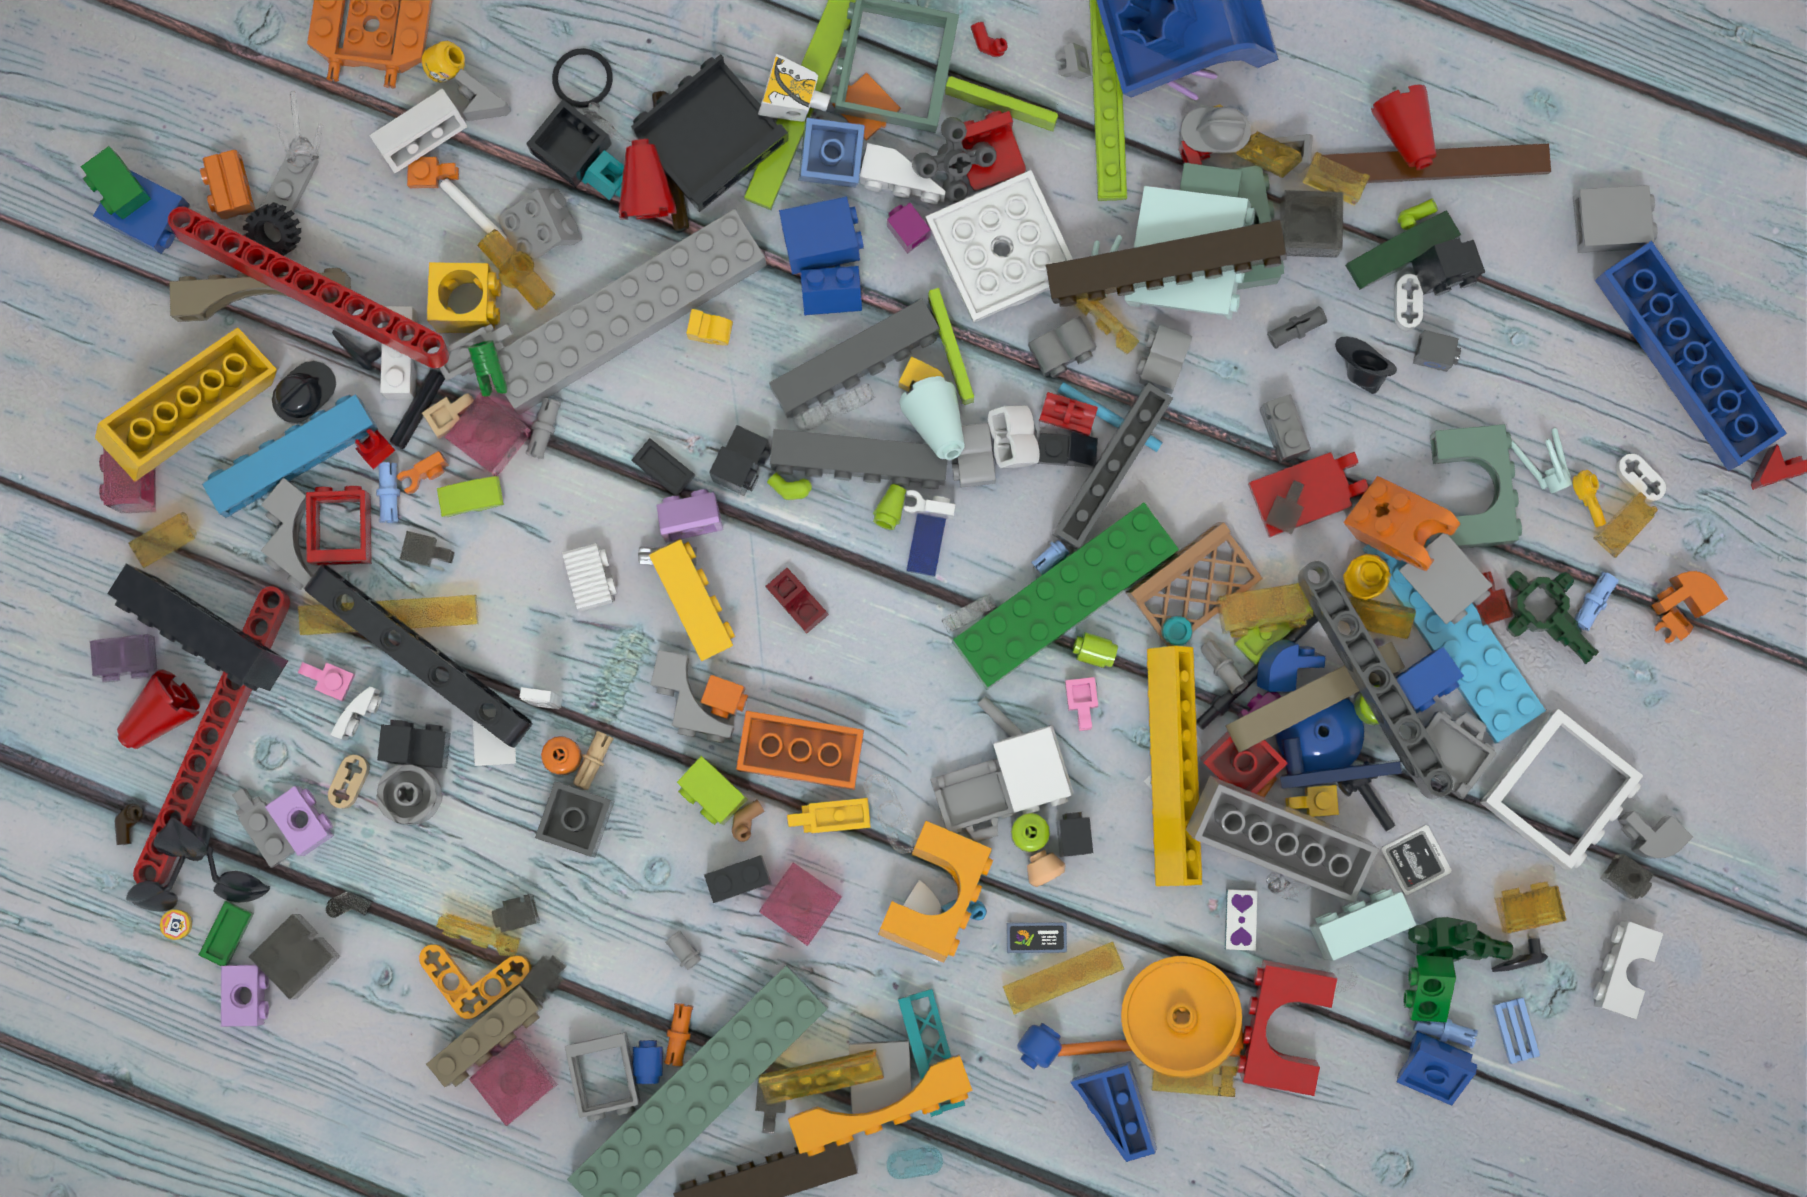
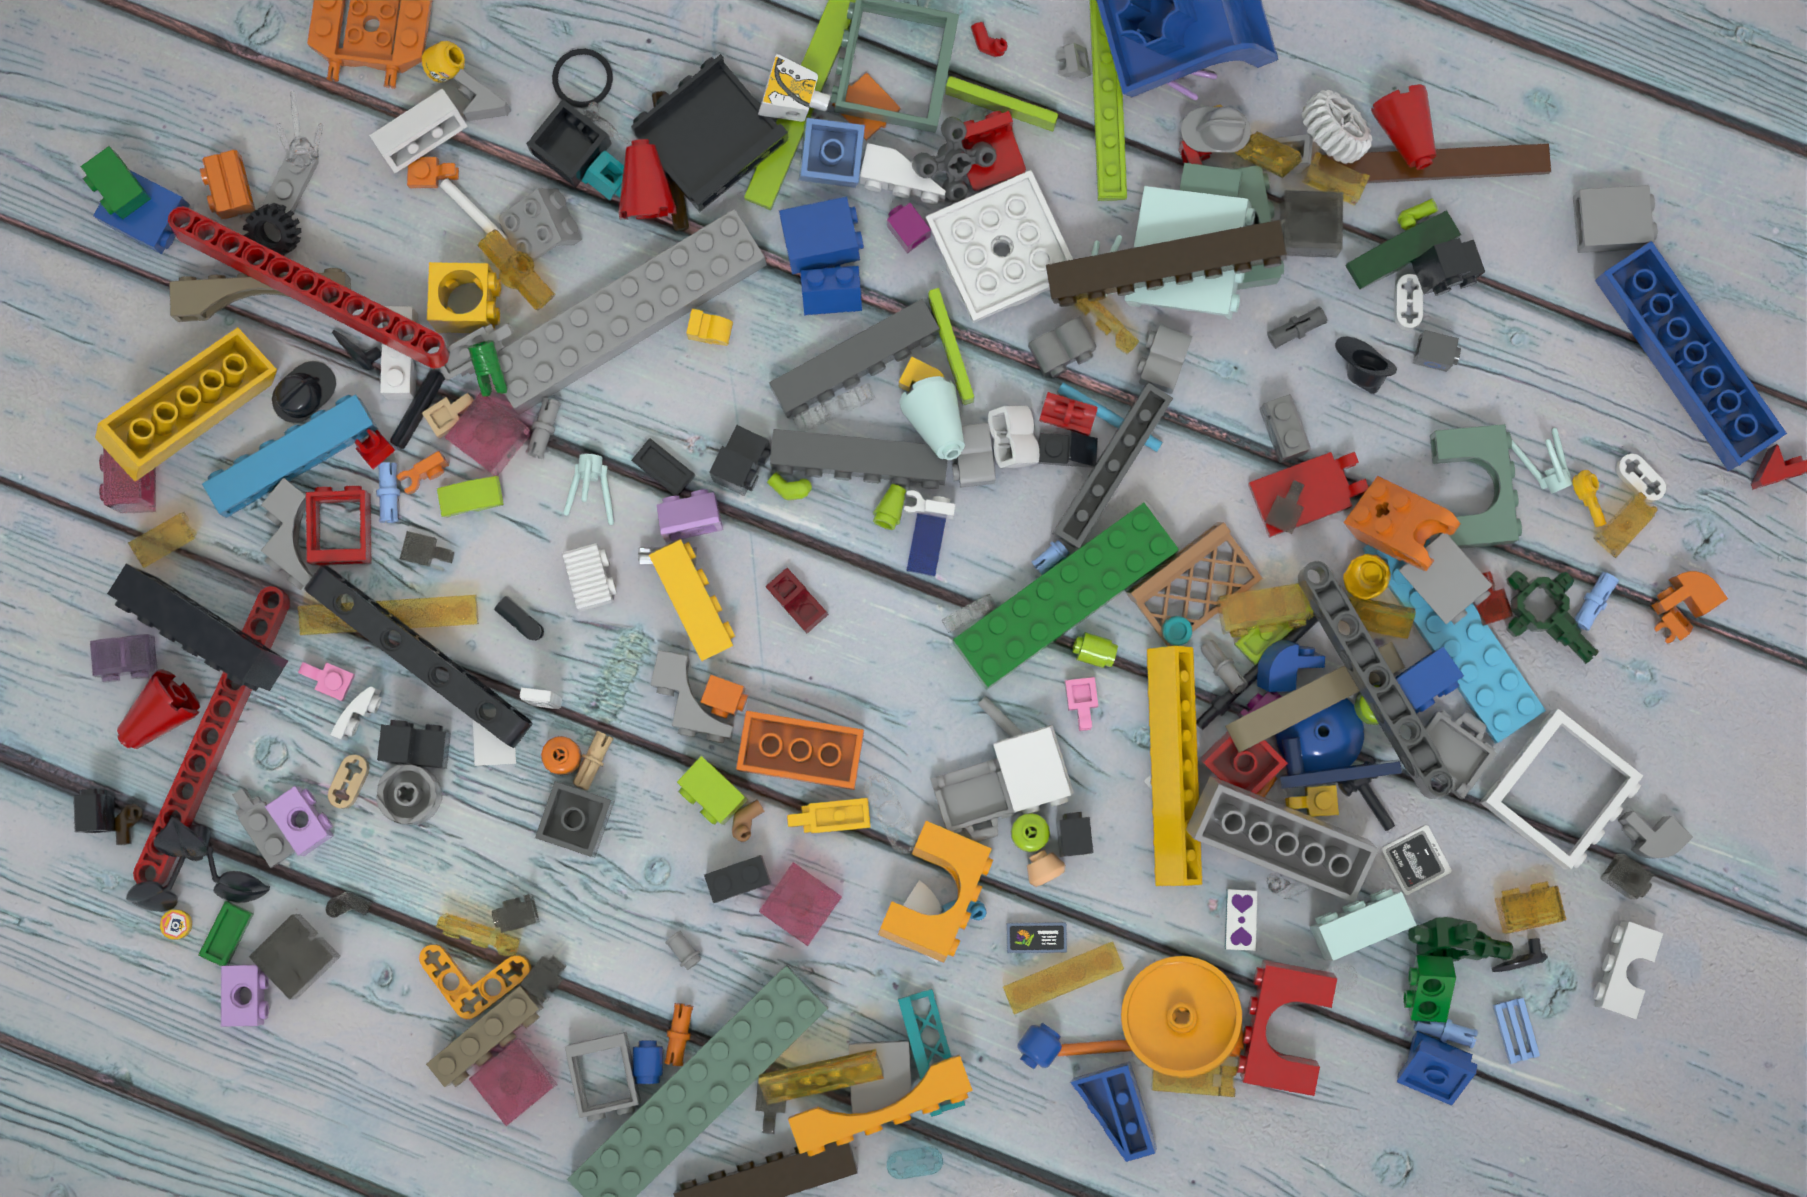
none -> black brick [73,789,115,833]
none -> black bar [494,596,544,641]
none -> light aqua plant [564,454,614,525]
none -> white gear [1301,90,1373,164]

